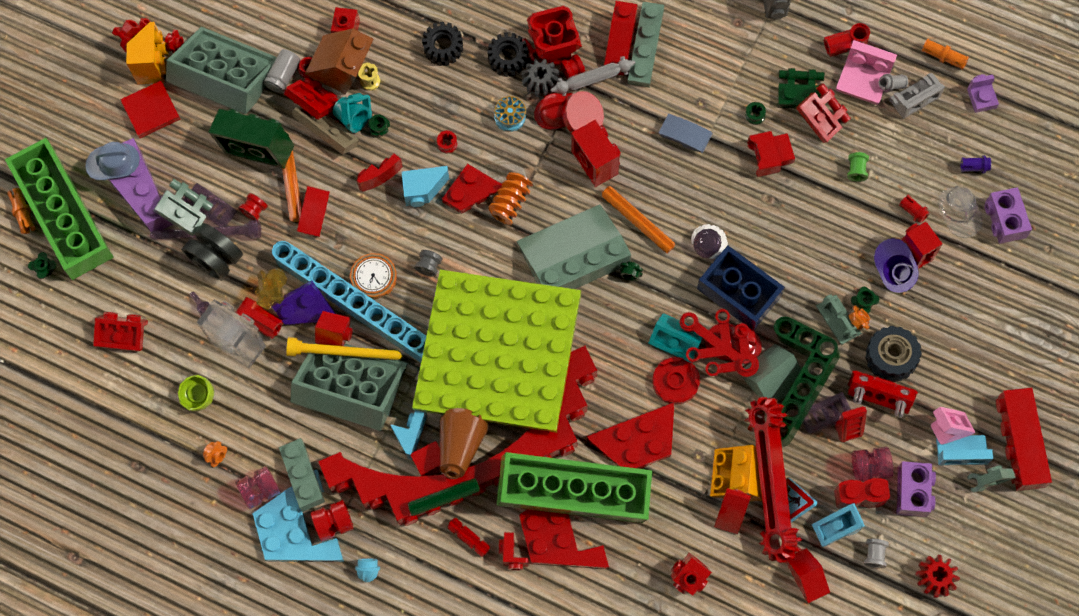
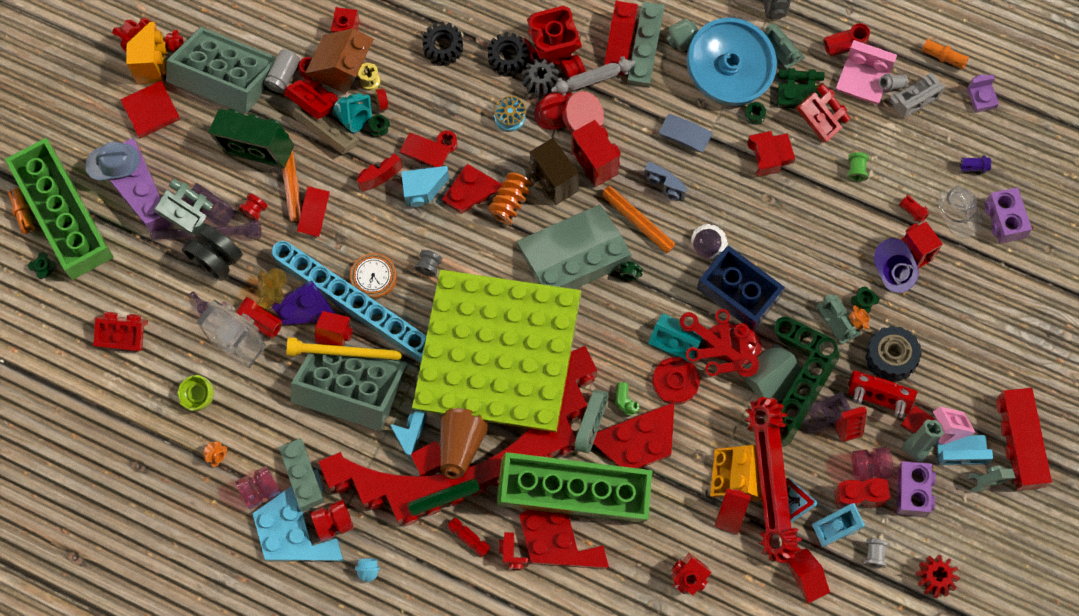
none -> red tile [375,88,389,111]
none -> red slope [399,132,451,168]
none -> dark brown brick [529,138,579,205]
none -> sand green beam [575,389,608,453]
none -> bright green arm [615,382,640,416]
none -> sand blue slope [644,162,687,201]
none -> sand green head [667,18,699,52]
none -> dark azure dish [687,18,777,106]
none -> sand green hinge [765,23,805,70]
none -> red tile [900,405,935,434]
none -> sand green piece [901,419,944,463]

